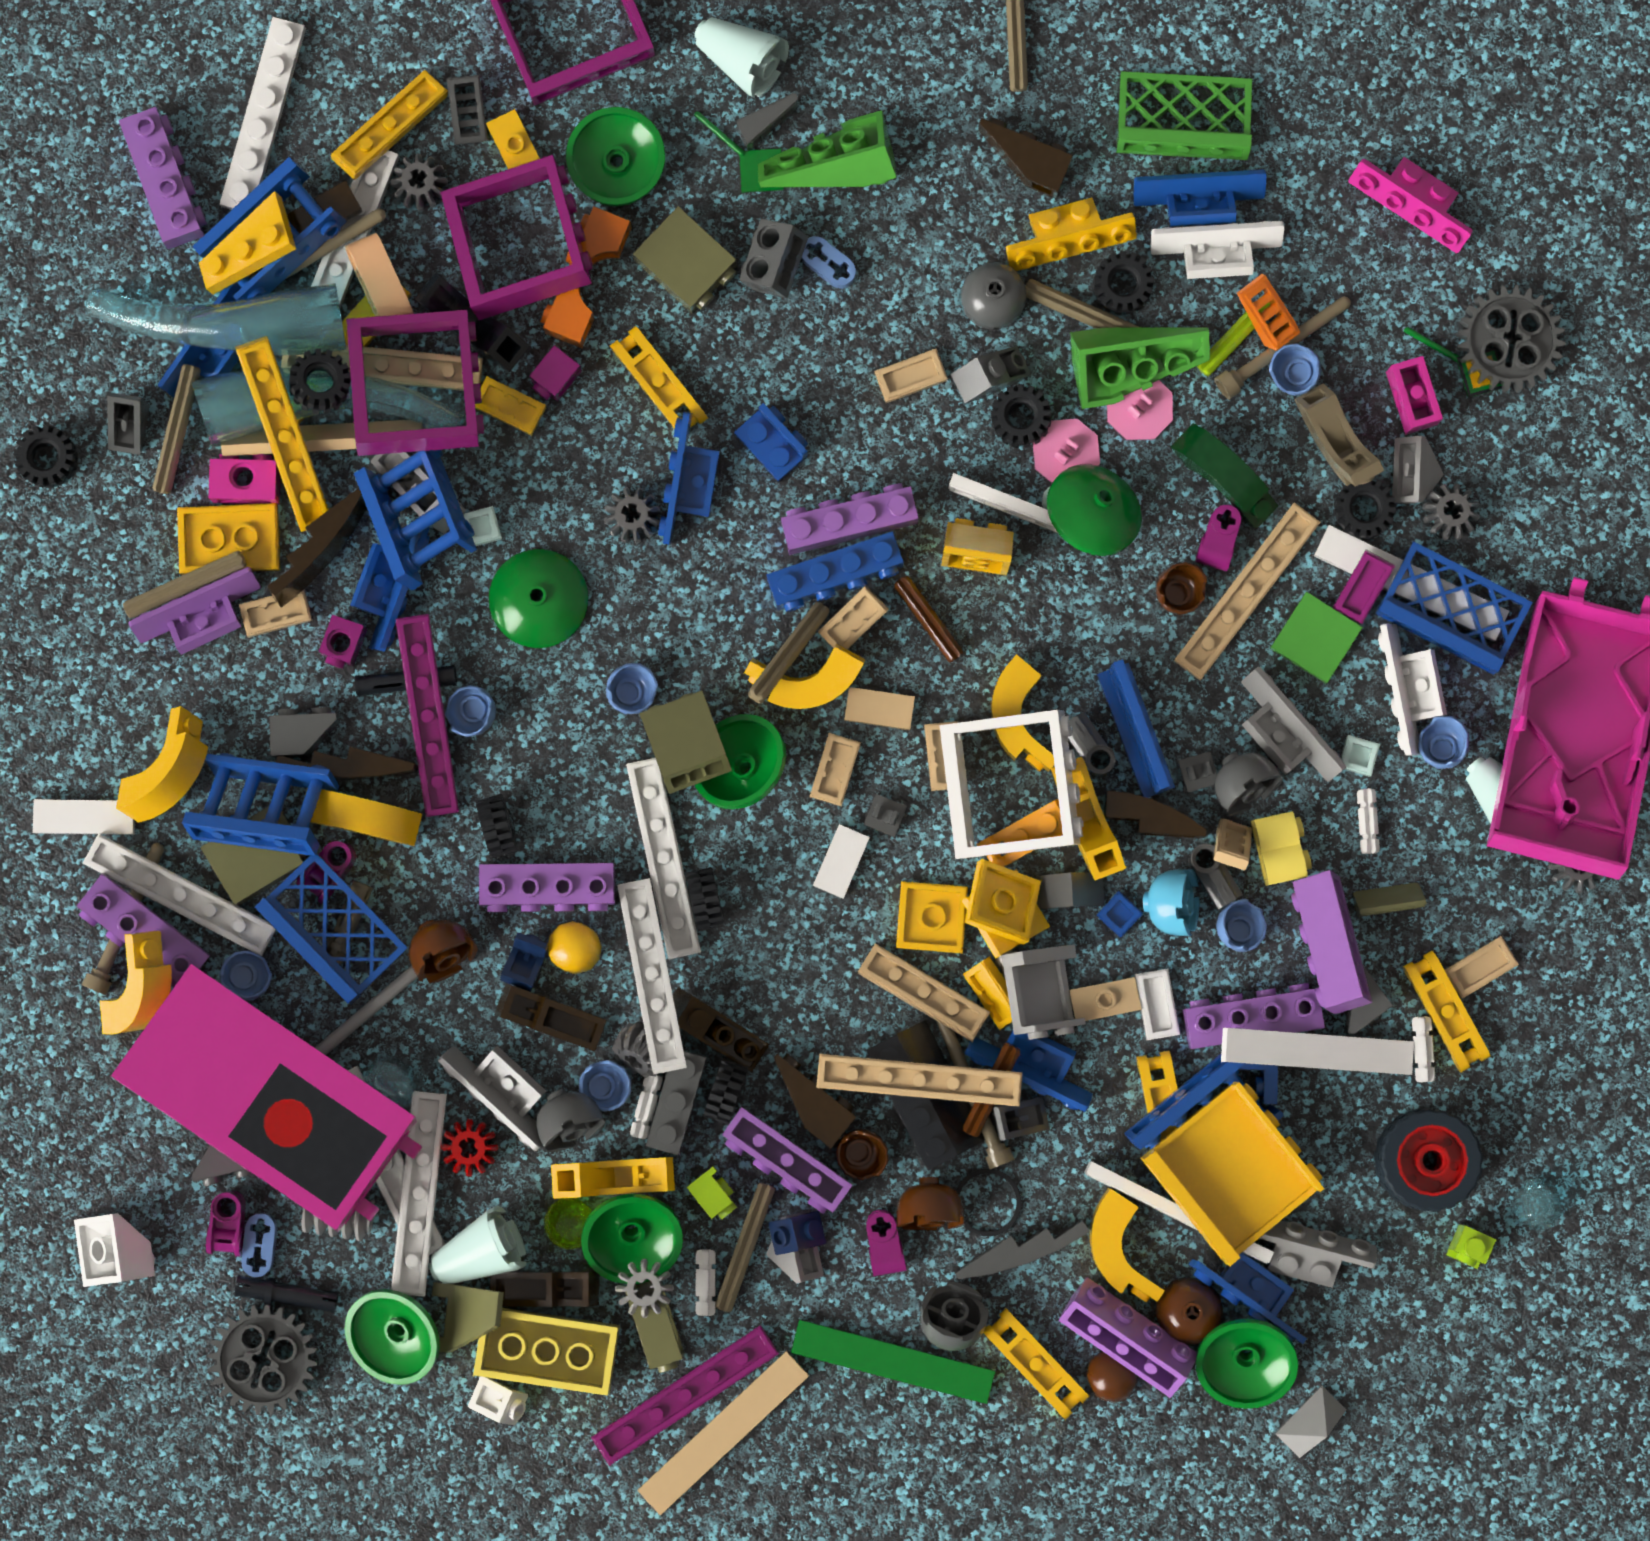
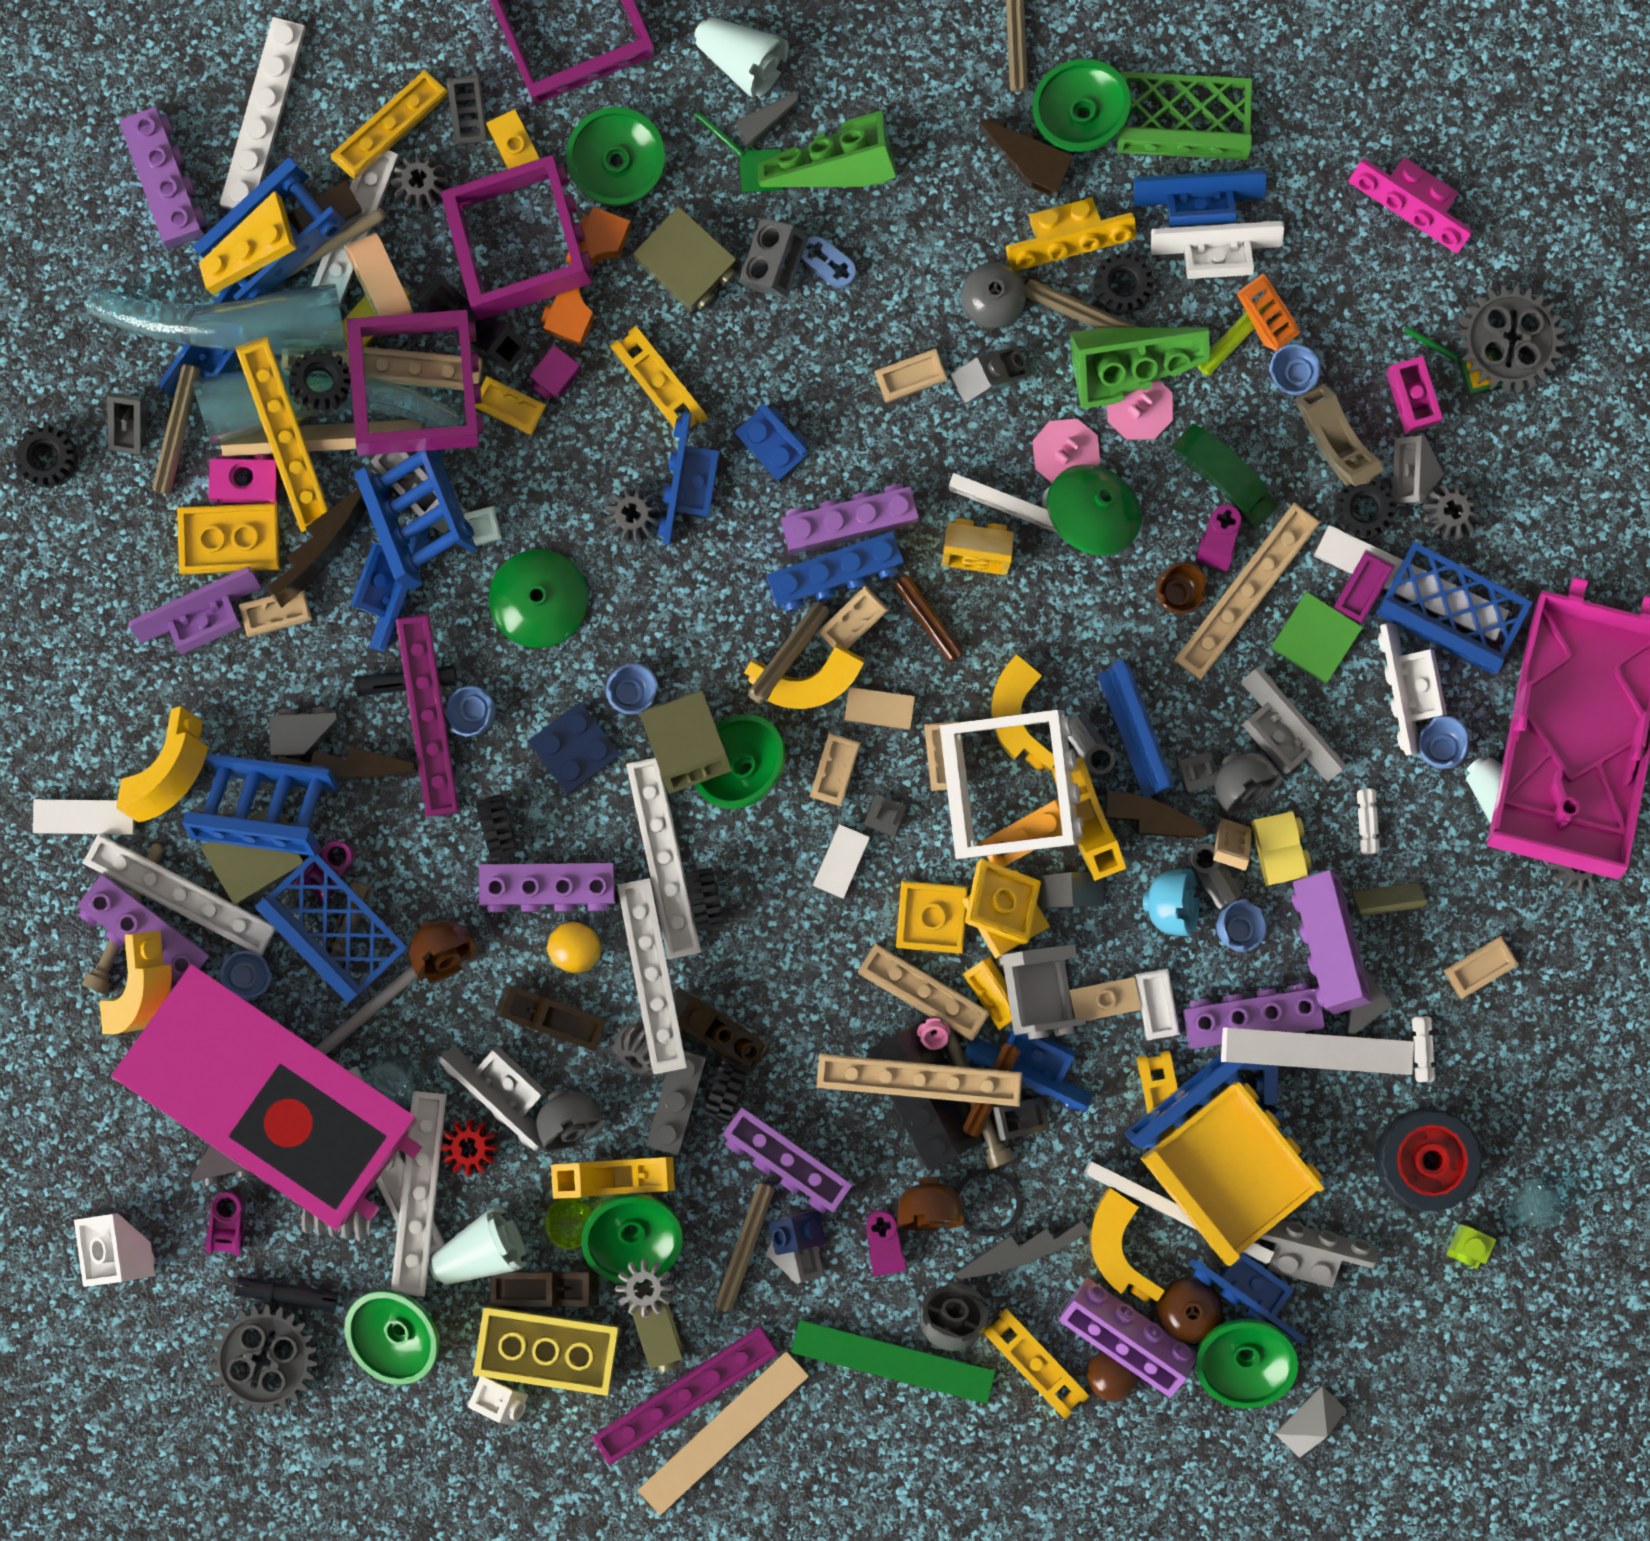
dark tan axle [123,551,247,618] -> none
medium blue beam [241,1213,278,1277] -> none
yellow arch [305,788,422,846] -> none
magenta brick [319,615,367,669] -> none
olive flag [432,1282,504,1353] -> none
dark blue bracket [500,933,548,992] -> none
medium blue hair [579,1060,631,1111] -> none
white axle [630,1075,663,1139] -> none
lime brick [686,1166,737,1220] -> none
white axle [695,1249,716,1316] -> none
dark brown slope [774,1053,856,1148] -> none
reddish brown hair [836,1129,889,1181] -> none
black tyre [991,384,1051,448] -> none
blue tile [1096,891,1143,938] -> none
dark tan piece [1214,296,1351,400] -> none
light aqua tile [1340,735,1380,777] -> none
yellow plate [1403,951,1491,1073] -> none
none -> dark blue plate [527,701,621,795]
none -> bright pink plate [917,1018,951,1050]
none -> green dish [1032,59,1132,152]

